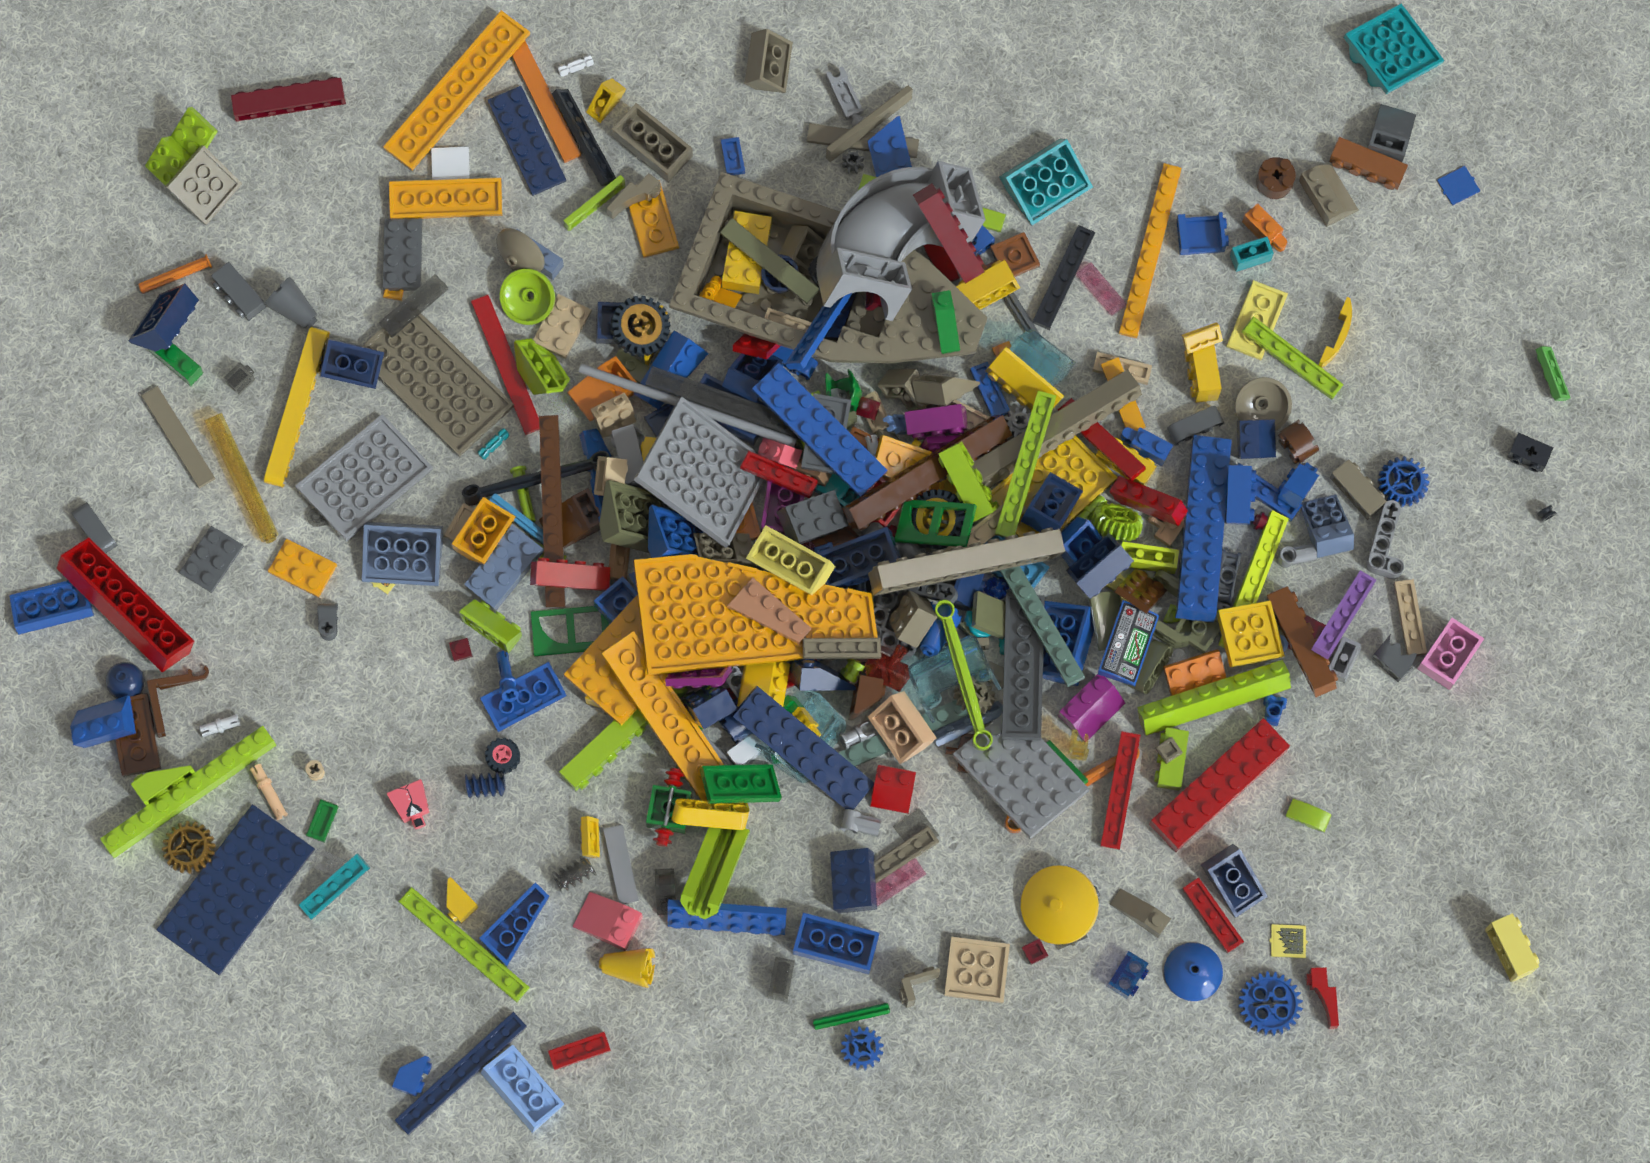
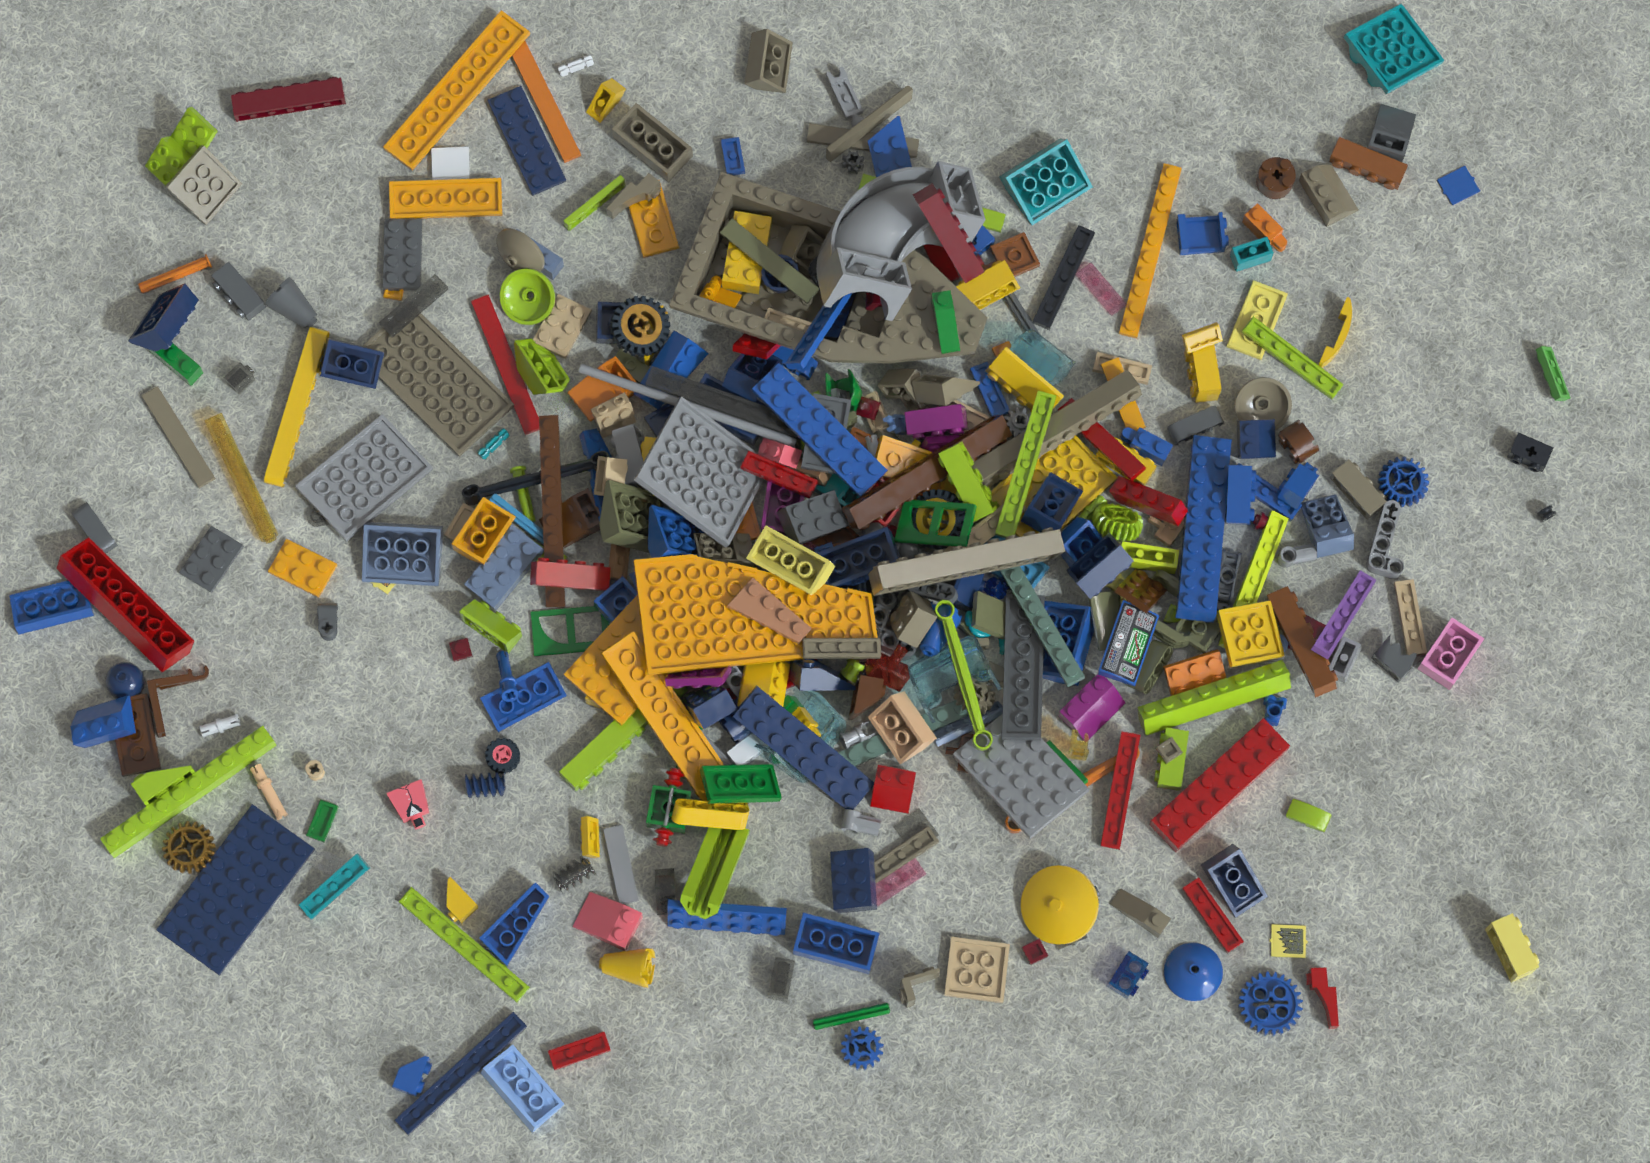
black plate [552,89,616,186] -> none

